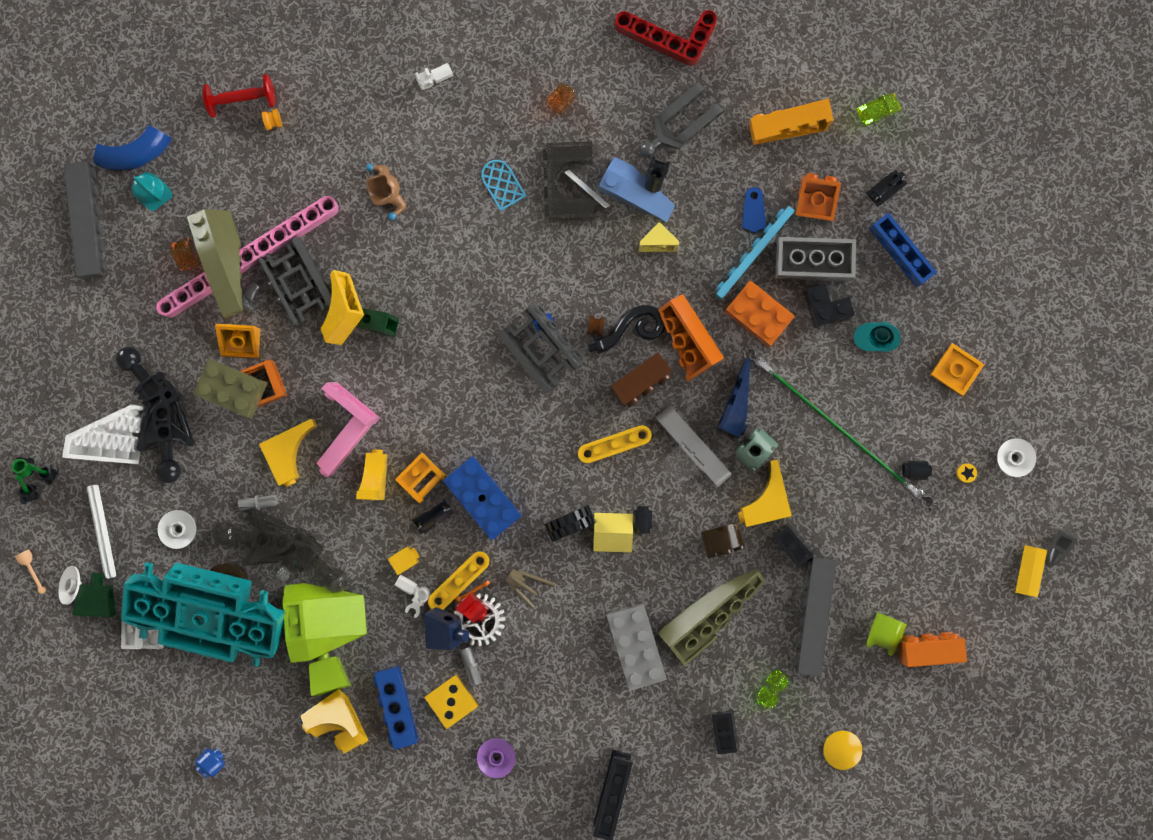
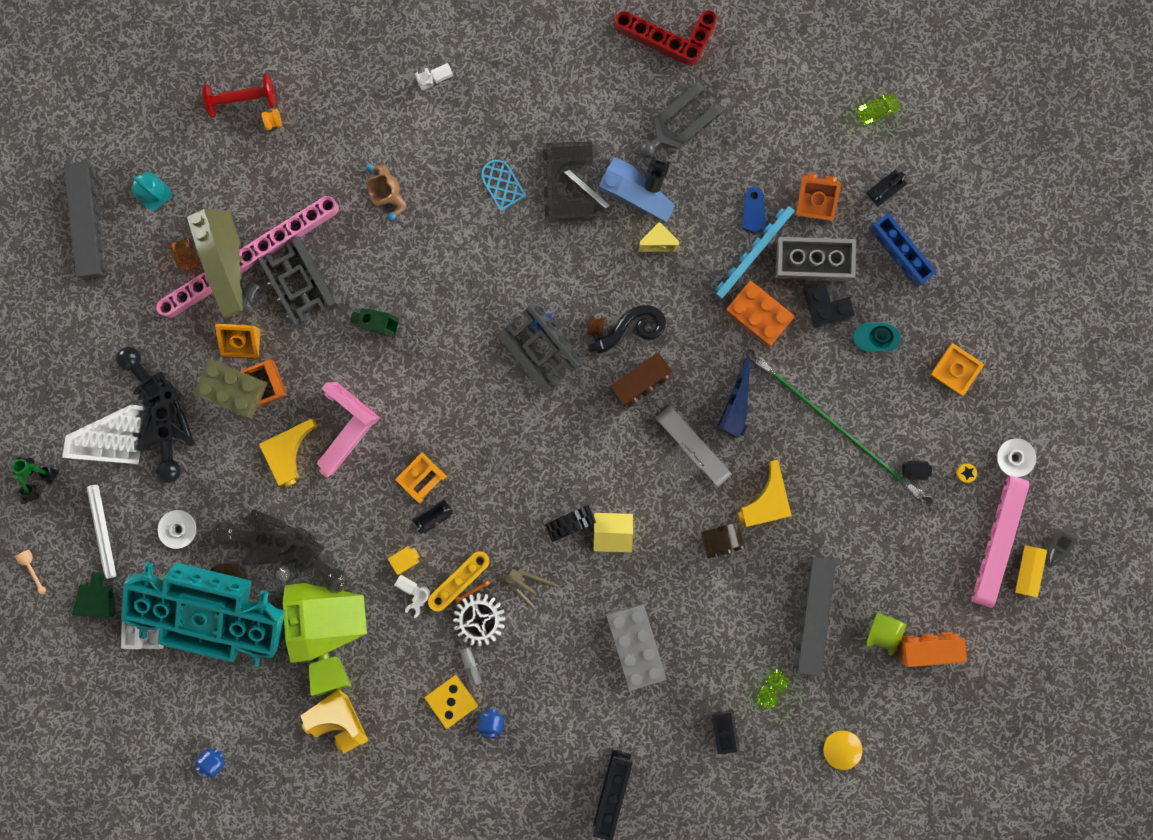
white dish [58,566,82,605] -> none
blue brick [94,125,172,171] -> none
light grey axle [238,495,278,511] -> none
yellow arch [321,270,364,346] -> none
yellow arch [356,449,388,500] -> none
blue brick [373,665,419,749] -> none
dark blue torso [424,607,469,650] -> none
blue brick [443,456,523,541] -> none
red arch [455,592,489,624] -> none
medium lavender dish [477,738,516,778] -> none
clear orange brick [546,82,575,116] -> none
yellow plate [578,425,652,463] -> none
black brick [633,506,652,534] -> none
orange wedge [658,294,724,382] -> none
olive wedge [658,569,765,666] -> none
sand green brick [735,428,779,472] -> none
light orange wedge [749,98,834,145] -> none
black hinge [773,523,814,568] -> none
none -> blue head [478,709,504,738]
none -> bright pink beam [972,475,1029,608]

